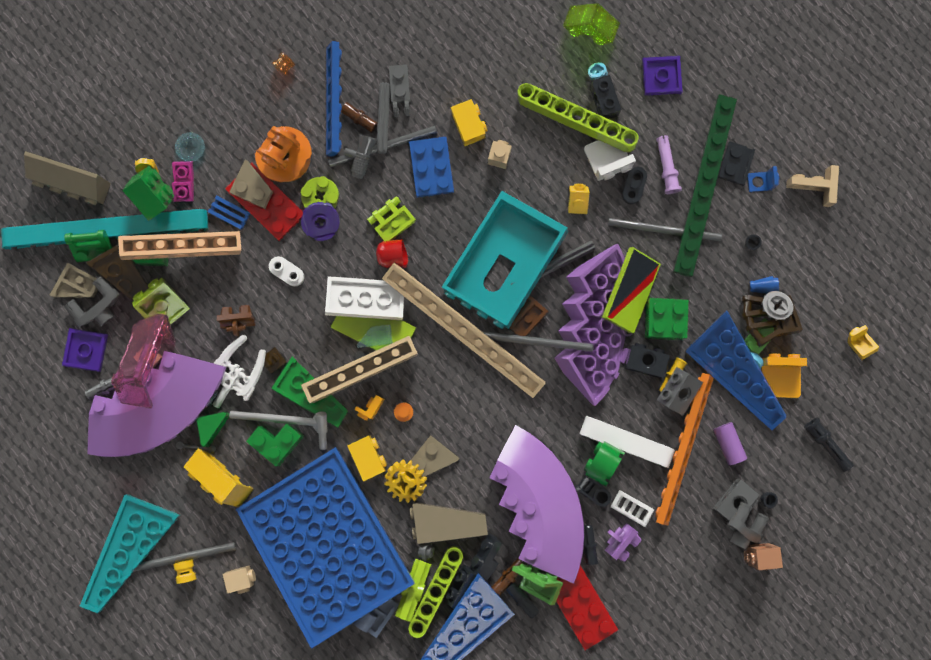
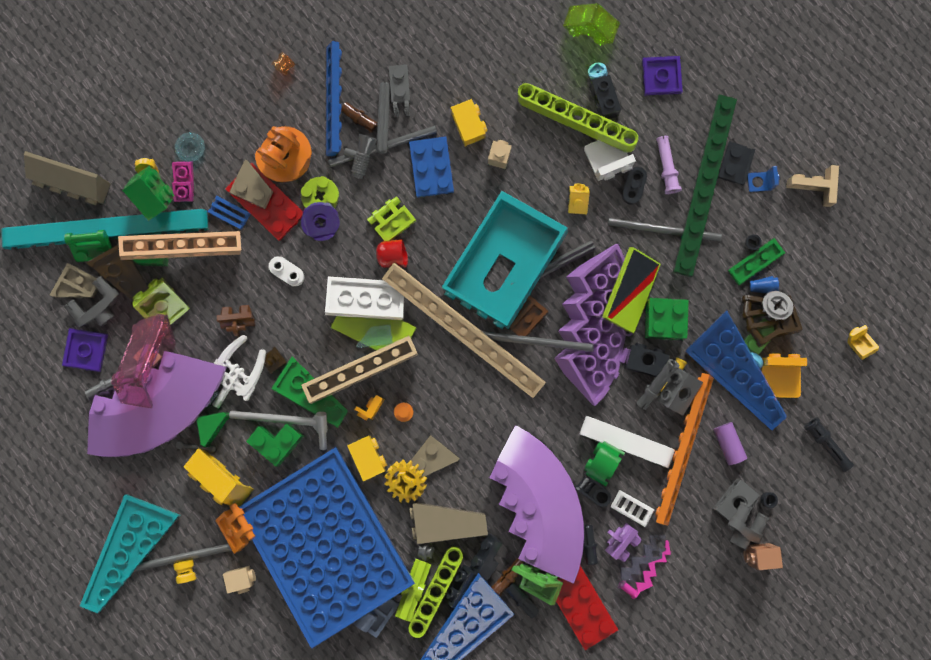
none -> orange plate [215,503,256,554]
none -> piece [617,535,671,599]
none -> dark grey pin [637,359,679,410]
none -> green tile [727,238,785,286]

